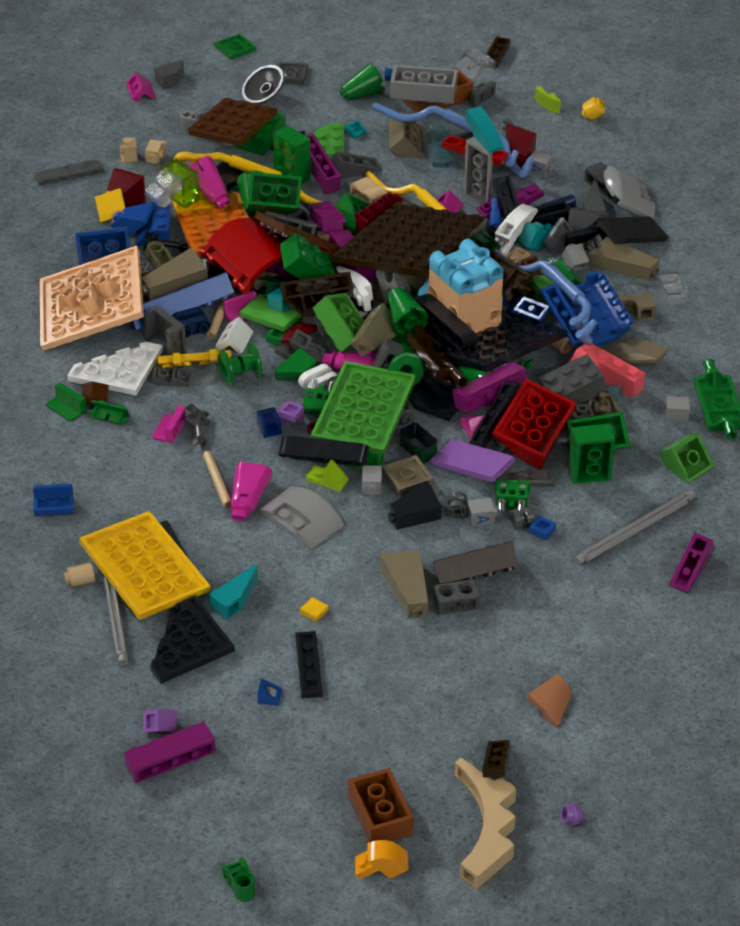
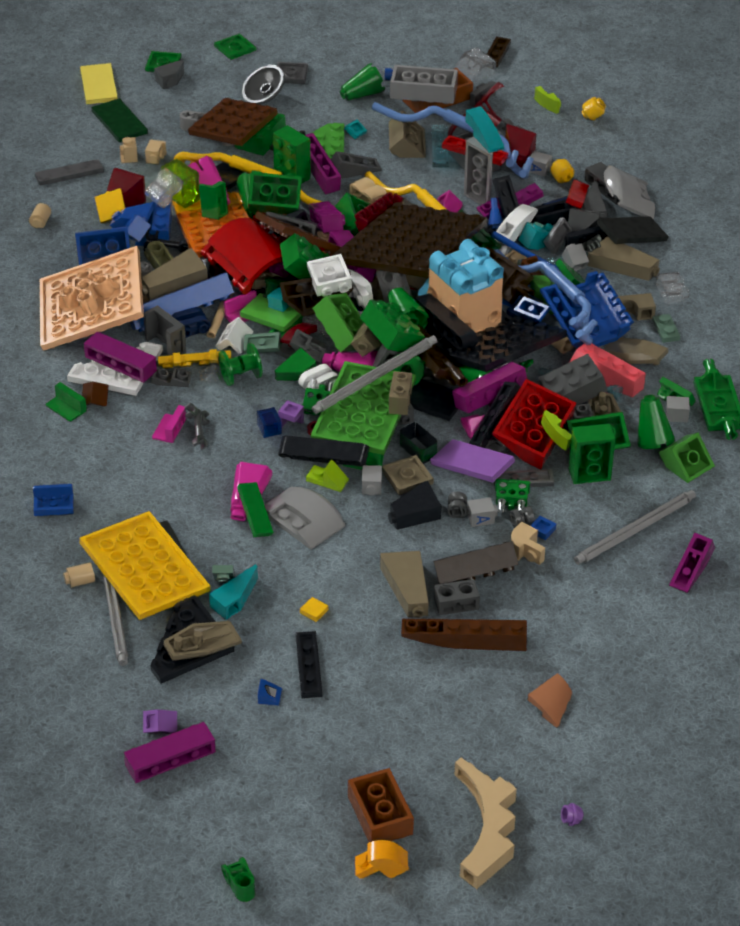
green hinge [90,400,130,425] -> none
dark pink panel [126,72,156,102] -> none
tan piece [203,451,231,508] -> none
dark brown plate [482,740,511,779] -> none
none -> tan brick [29,203,51,228]
none -> light yellow tile [80,63,118,104]
none -> magenta brick [84,332,157,383]
none -> dark green tile [91,98,148,143]
none -> blue slope [123,214,151,242]
none -> green tile [145,51,182,72]
none -> dark tan piece [163,621,242,661]
none -> green panel [199,181,228,220]
none -> sand green plate [212,565,235,583]
none -> green tile [237,482,274,538]
none -> sand green plate [243,332,281,353]
none -> white plate [307,254,352,297]
none -> light grey piece [312,335,437,414]
none -> green brick [360,300,425,352]
none -> dark tan brick [389,371,412,415]
none -> reddish brown slope [401,619,527,651]
none -> dark red plant [448,82,504,136]
none -> blue piece [491,231,562,273]
none -> tan brick [511,522,545,565]
none -> lime slope [541,410,571,451]
none -> yellow head [550,159,575,183]
none -> red tile [566,179,589,209]
none -> green cone [637,394,675,449]
none -> sand green plate [652,314,680,343]
none -> green hinge [657,377,696,406]

